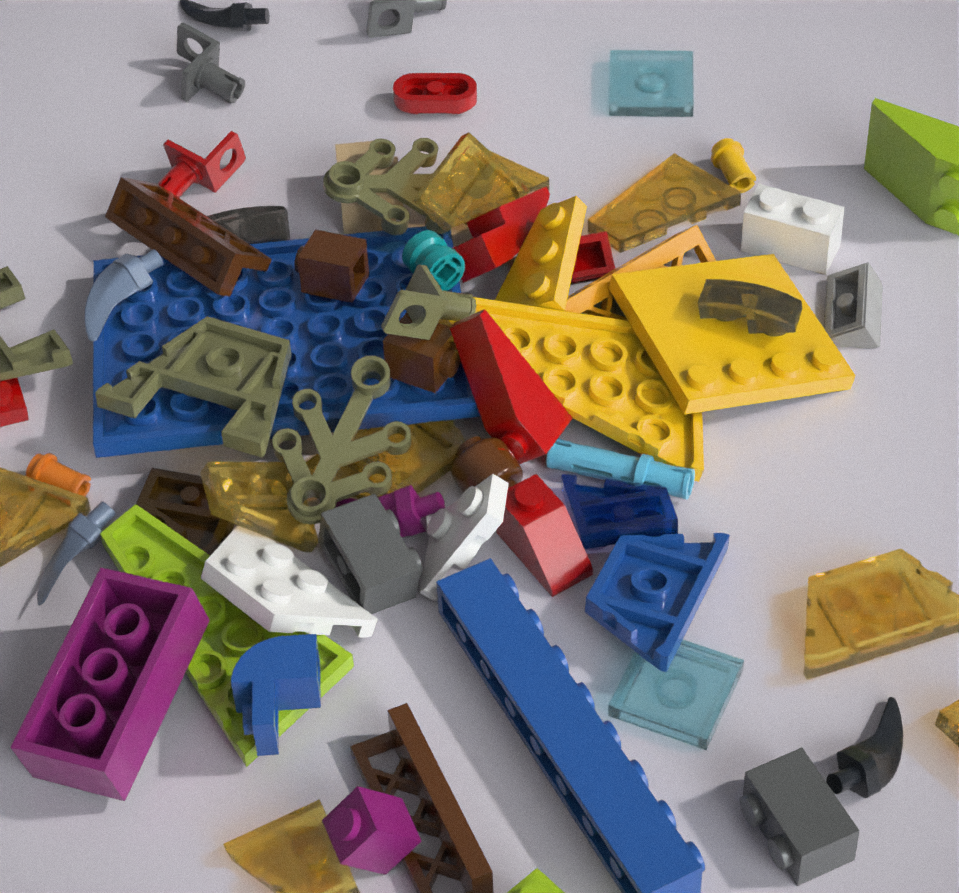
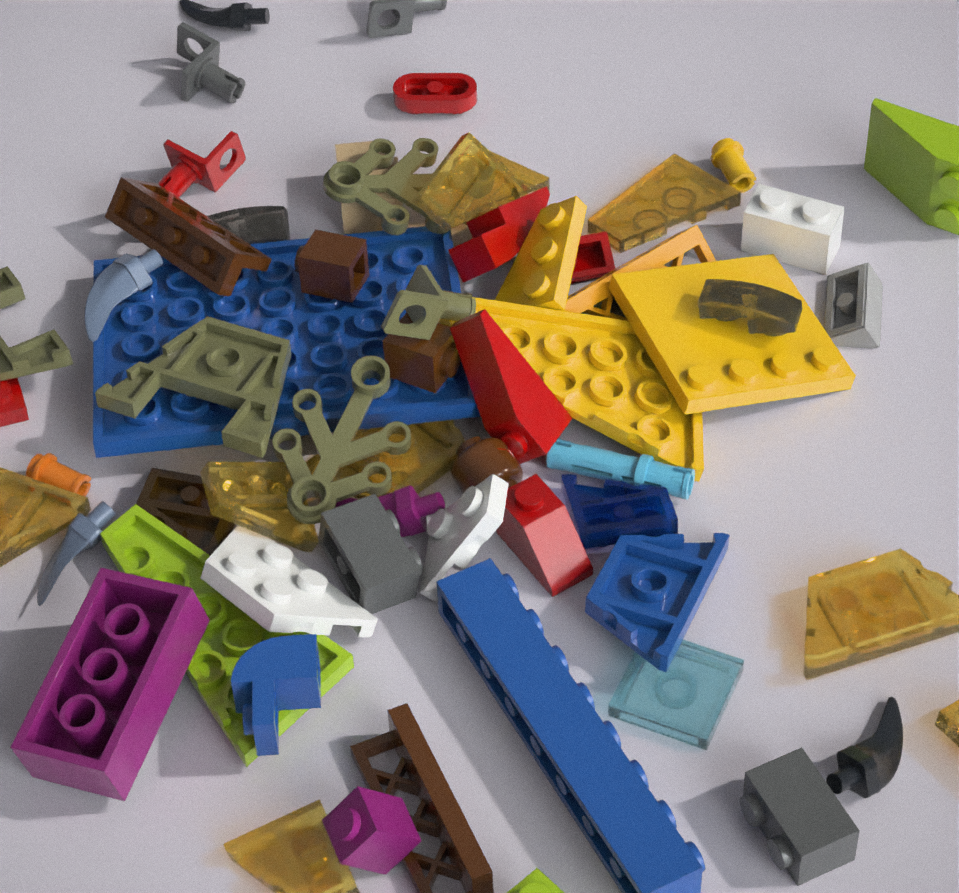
teal wheel [402,230,465,291] -> none
clear light blue tile [609,50,694,117] -> none

